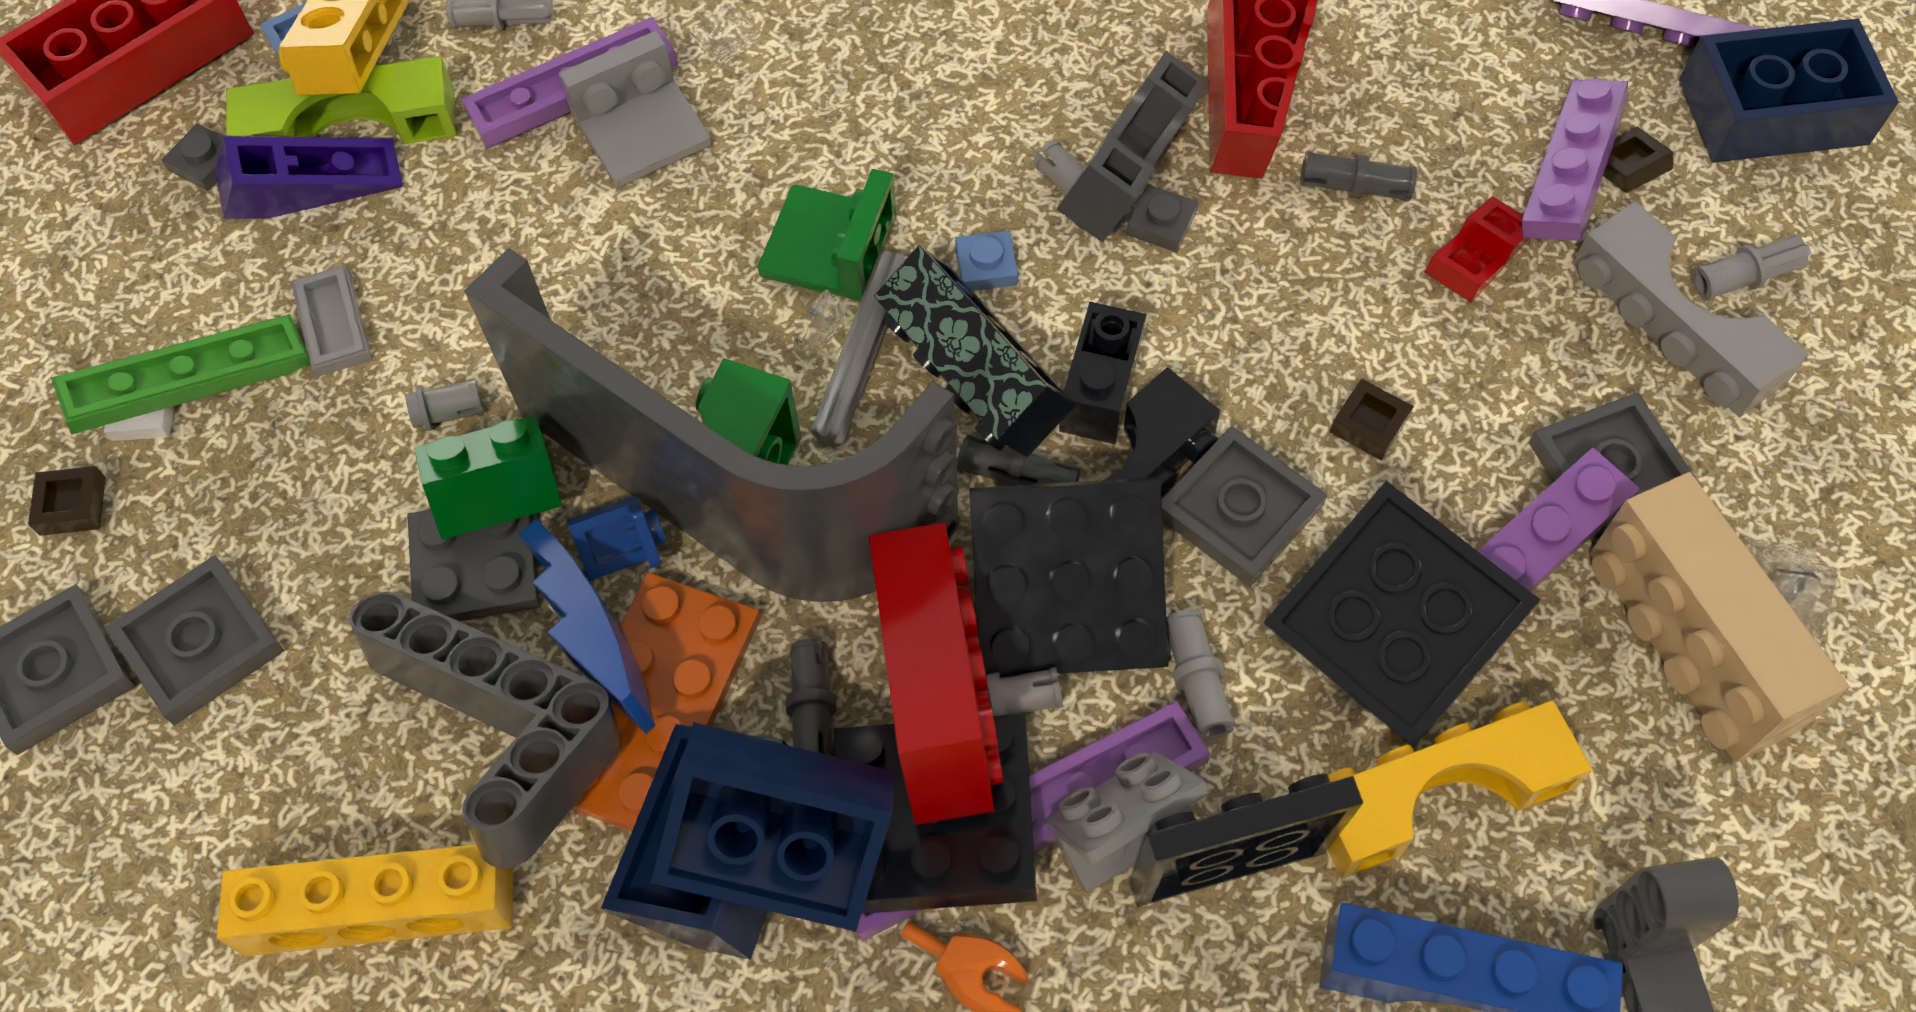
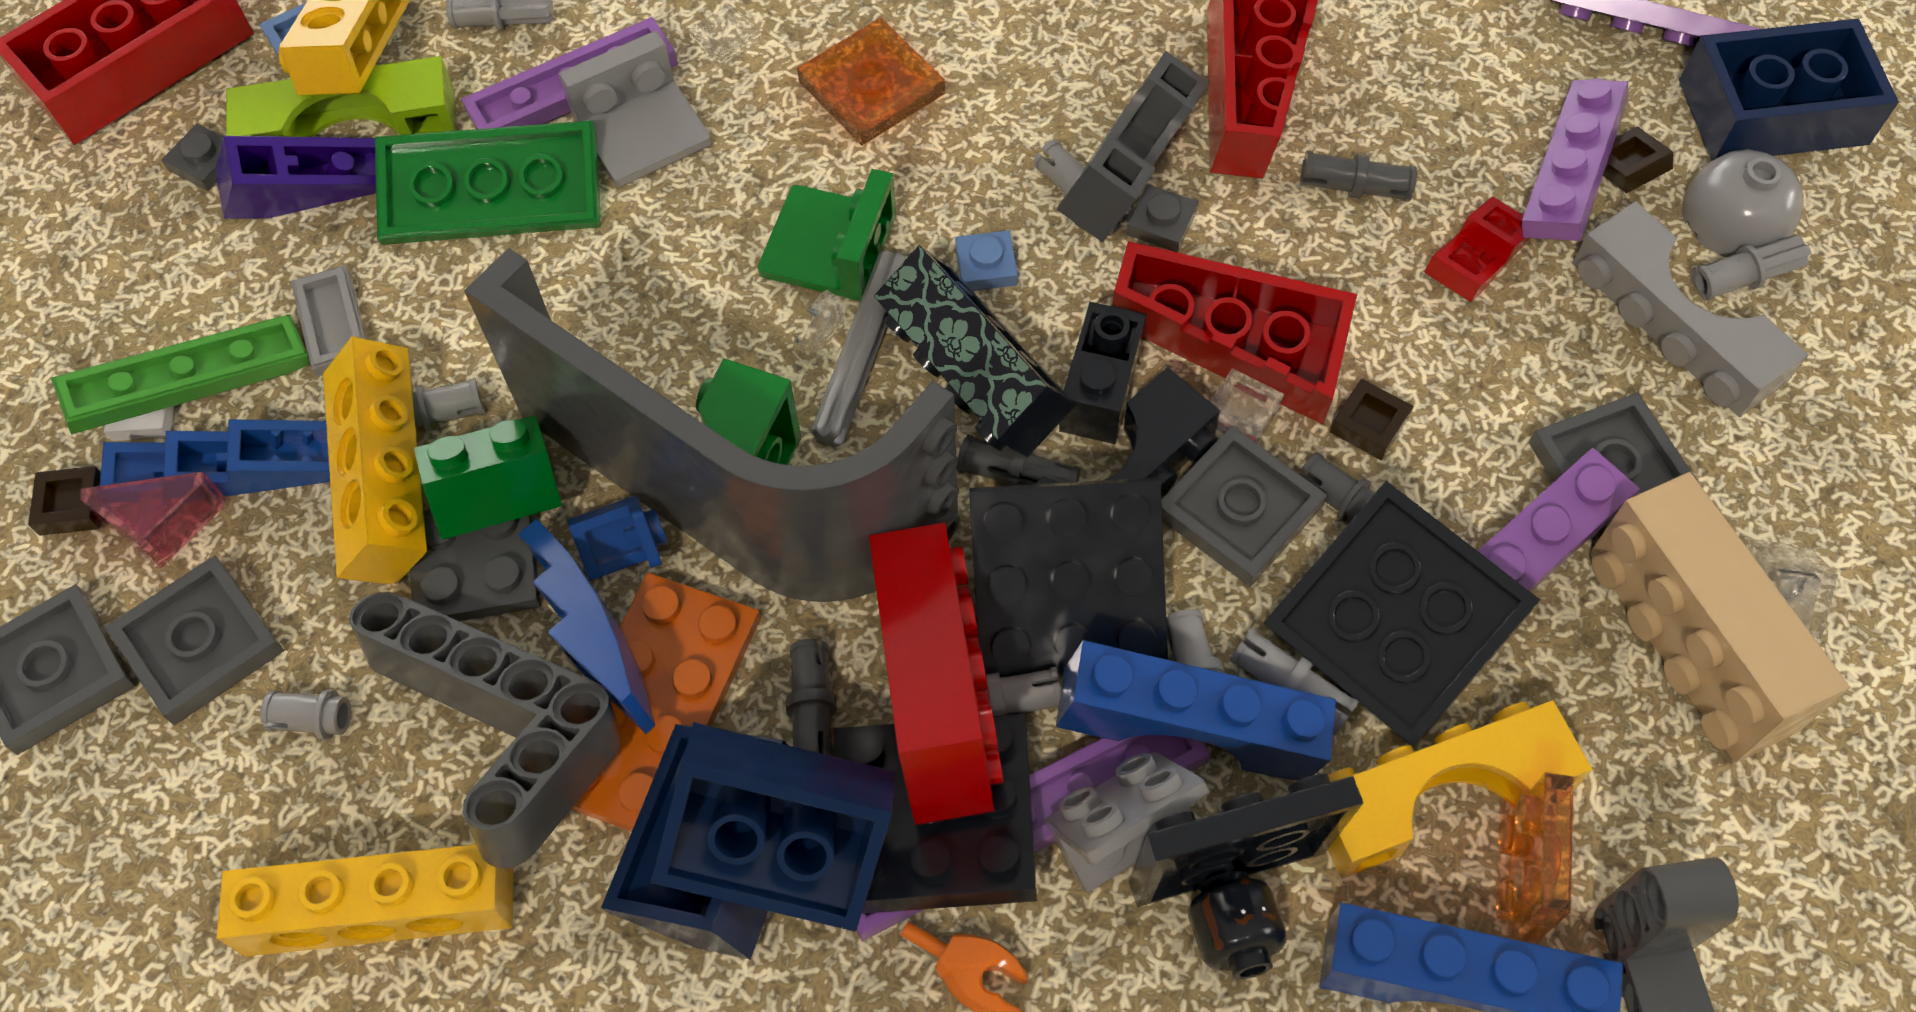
none -> clear pink slope [80,472,225,568]
none -> blue slope [99,419,330,505]
none -> light grey pin [260,689,351,740]
none -> yellow brick [323,336,427,584]
none -> green tile [375,120,600,245]
none -> clear orange plate [797,17,945,146]
none -> blue arch [1056,640,1336,781]
none -> red wedge [1112,241,1357,424]
none -> black head [1188,870,1288,980]
none -> clear plate [1211,368,1284,444]
none -> light grey pin [1230,628,1359,735]
none -> dark grey pin [1299,453,1376,521]
none -> clear orange plate [1496,772,1574,944]
none -> light grey cylinder [1682,149,1804,257]

